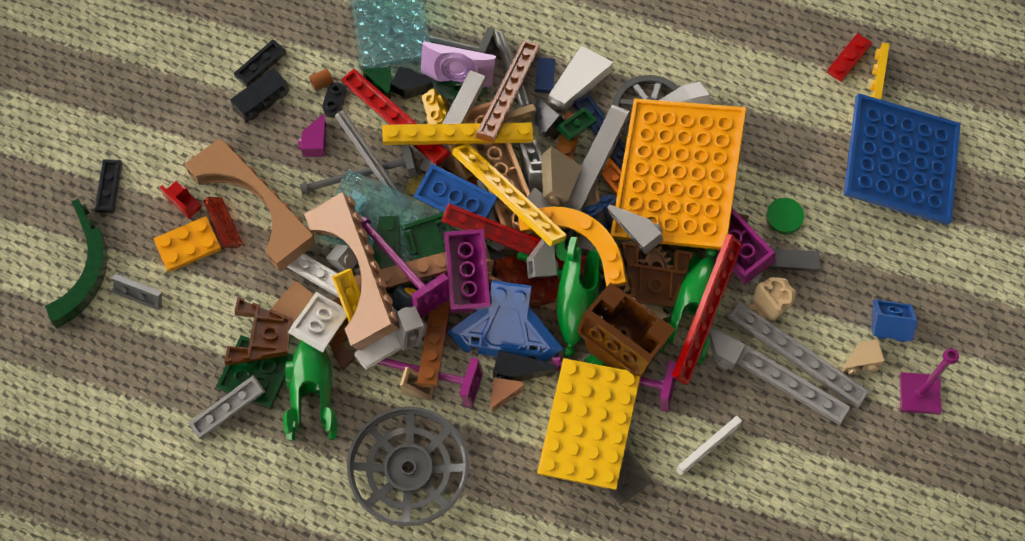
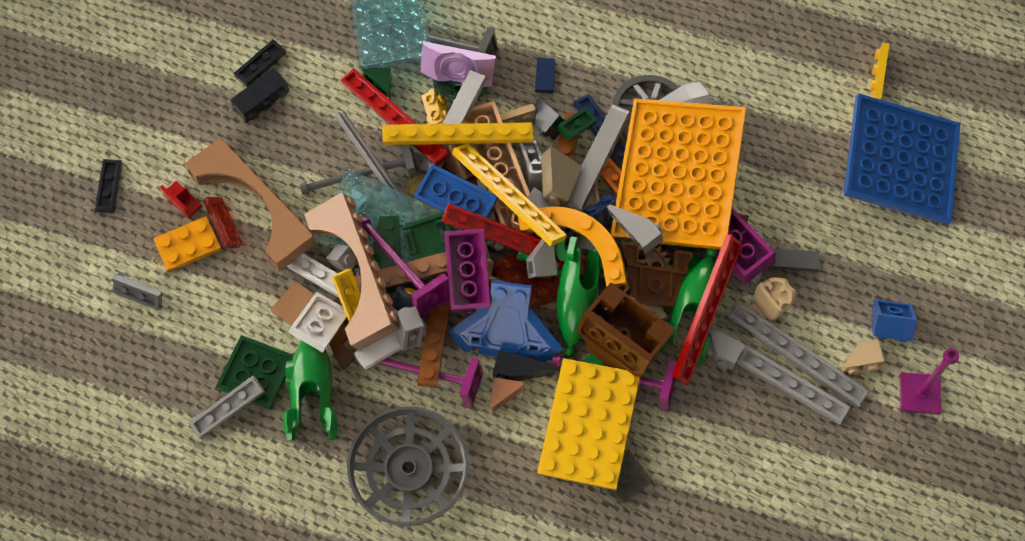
dark green arch [45,198,108,329] -> none
reddish brown wing [224,297,293,365] -> none
magenta slope [298,115,327,157] -> none
dark orange piece [309,68,334,91] -> none
black plate [322,82,346,117] -> none
black slope [390,66,434,99] -> none
tan slope [400,367,434,401] -> none
tile [476,40,540,143] -> none
light grey axle [495,31,530,107] -> none
white slope [548,46,613,112] -> none
white tile [676,416,742,476] -> none
green tile [766,198,804,234] -> none
red plate [826,33,873,82] -> none

